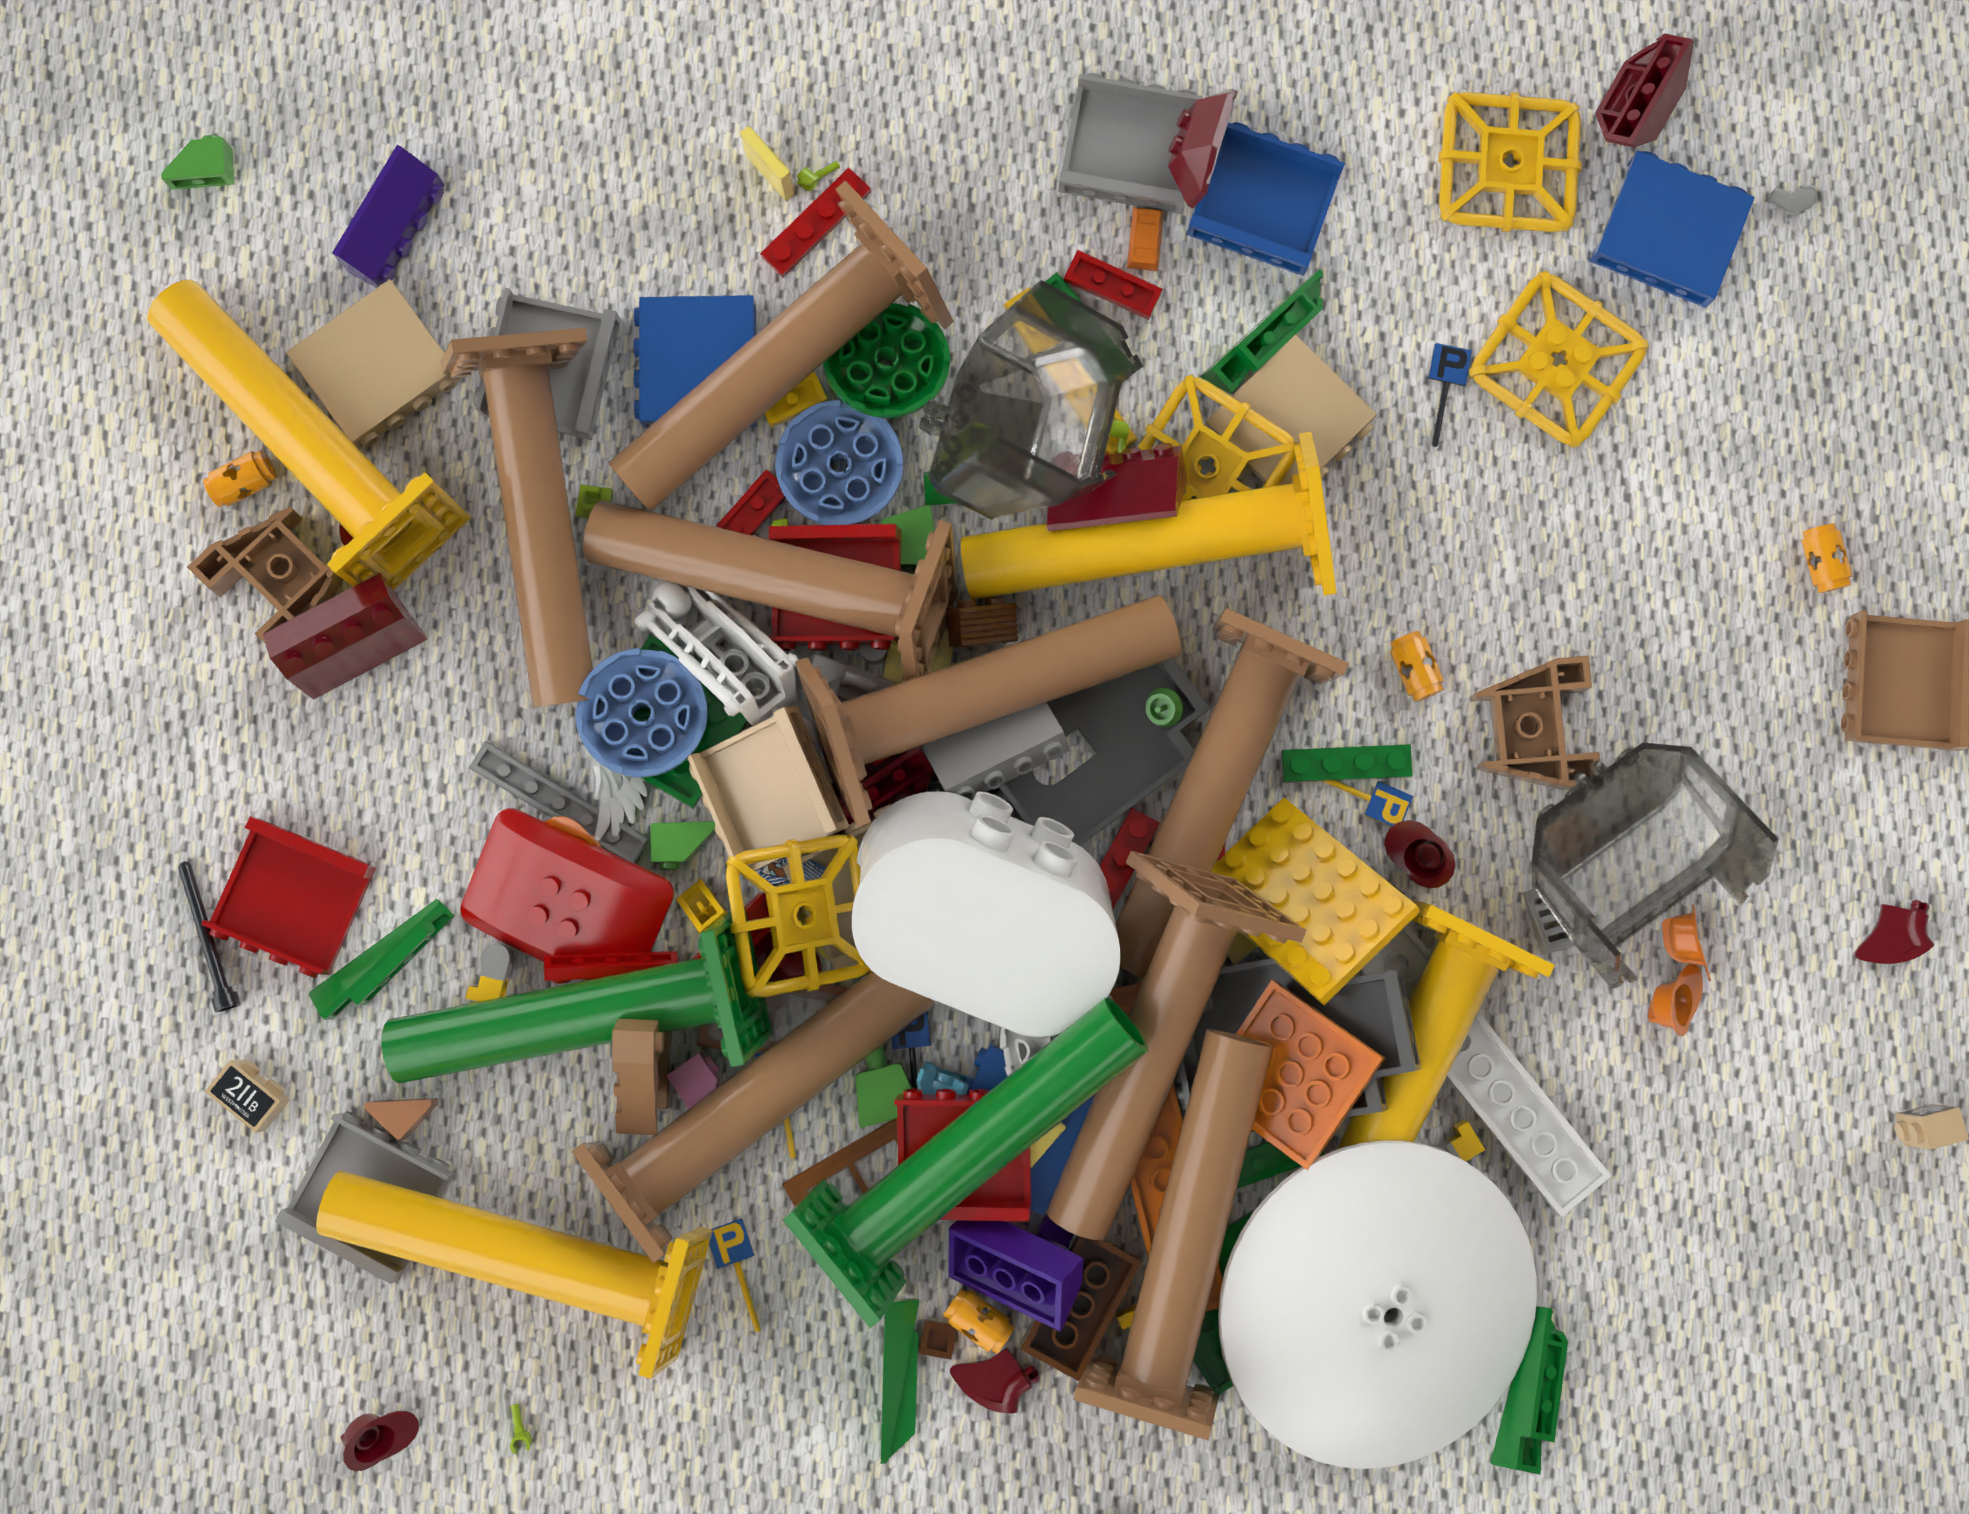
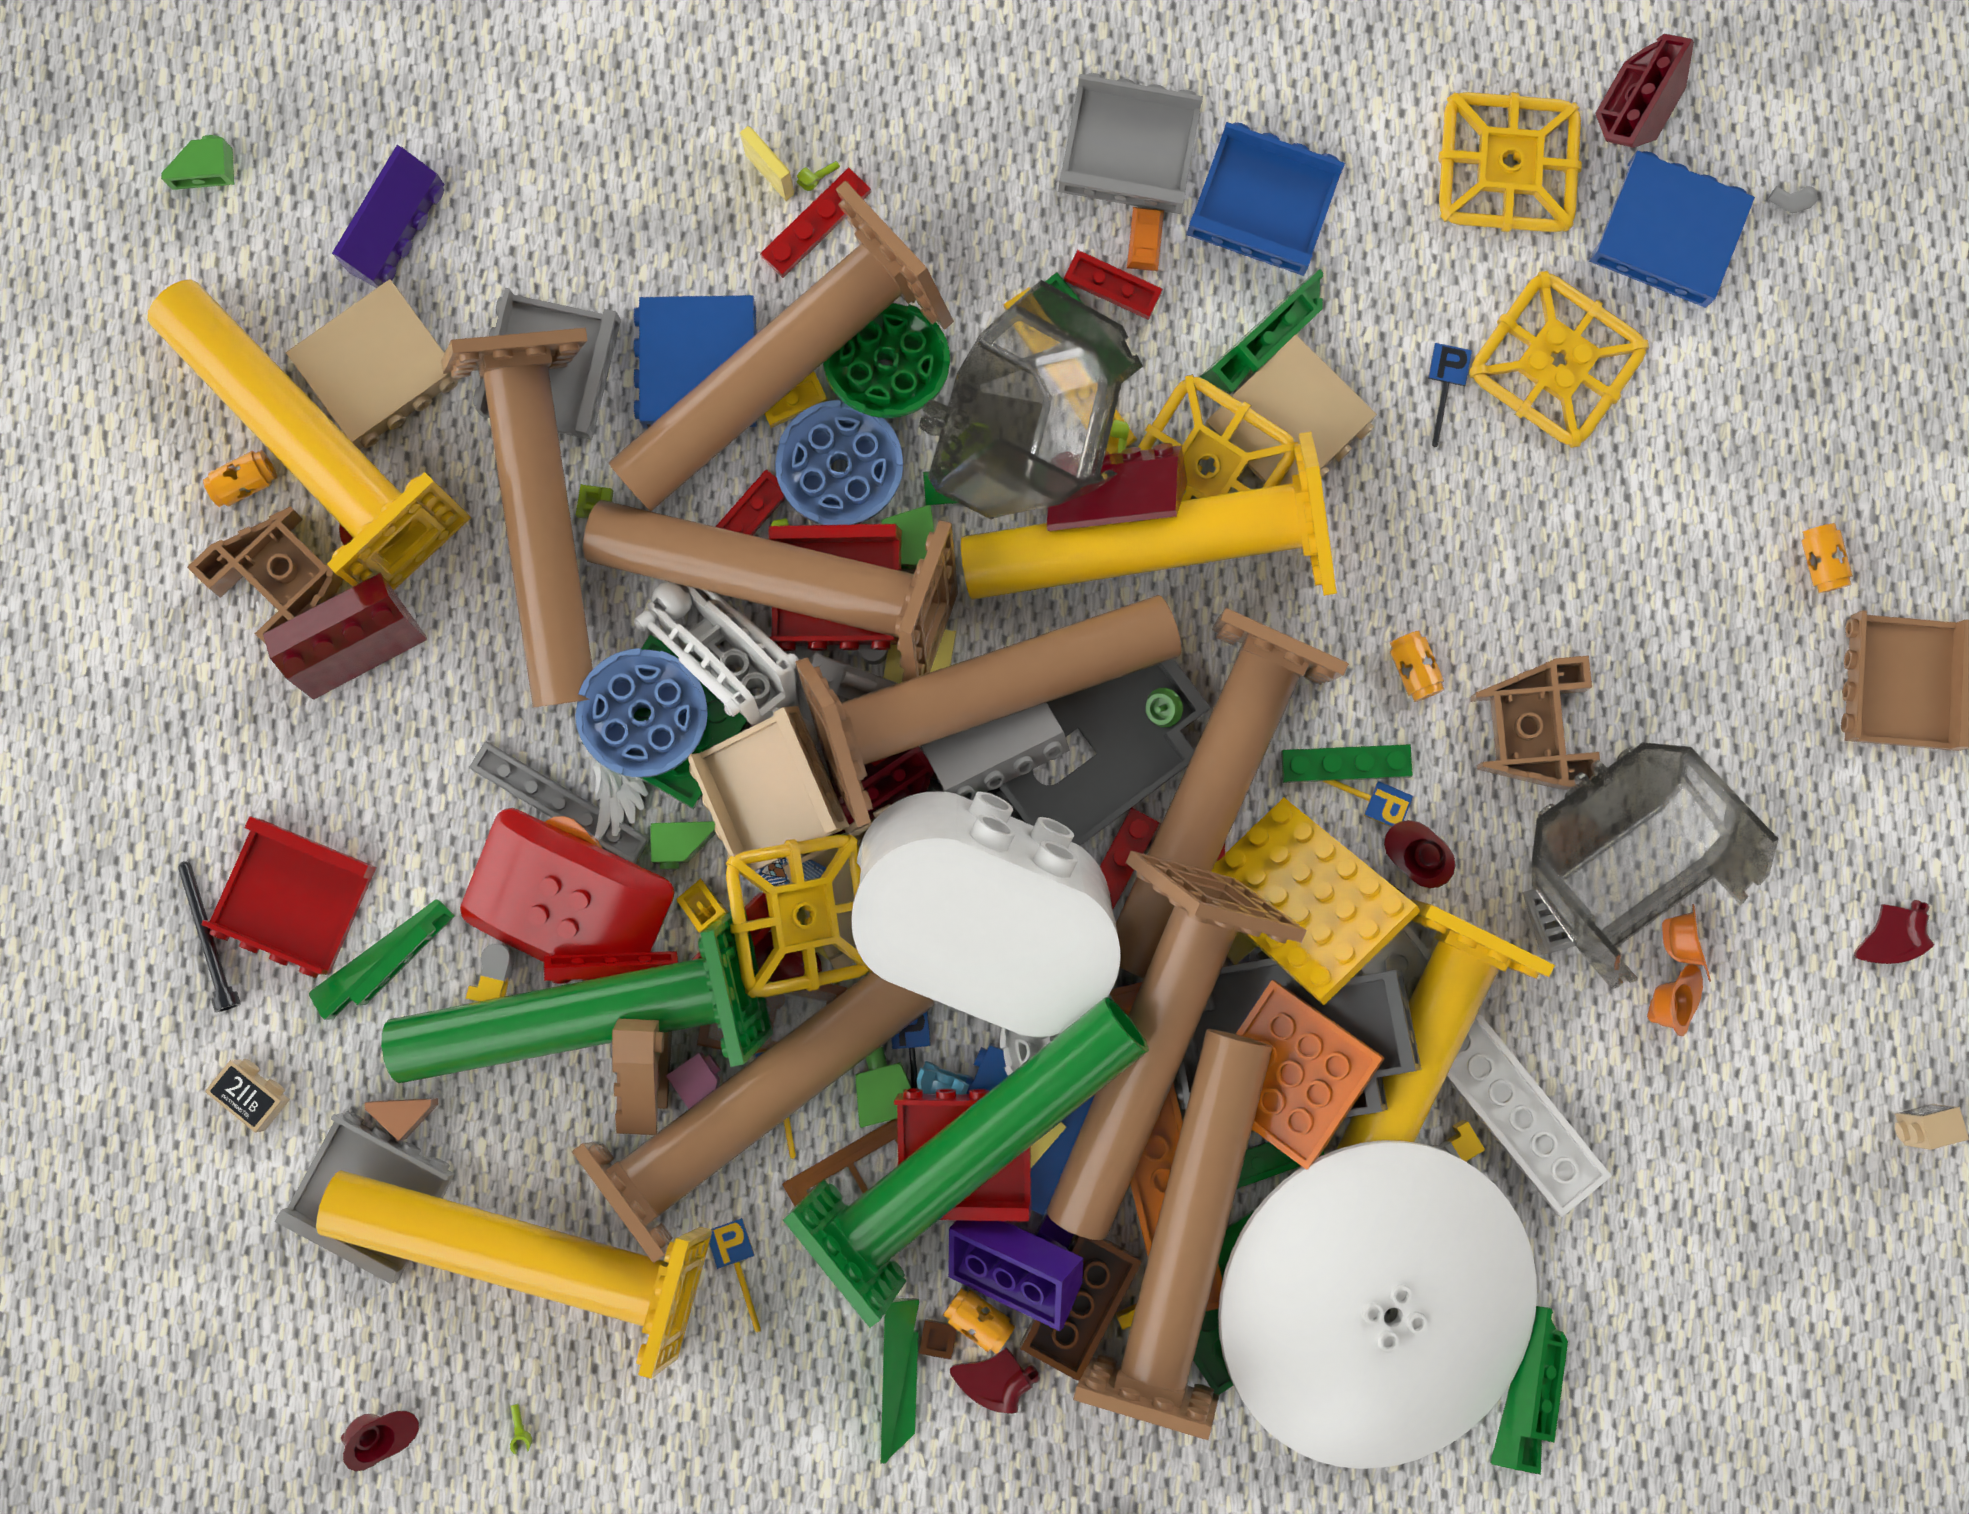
reddish brown brick [946,597,1019,648] -> none
dark red wedge [1168,88,1238,208] -> none

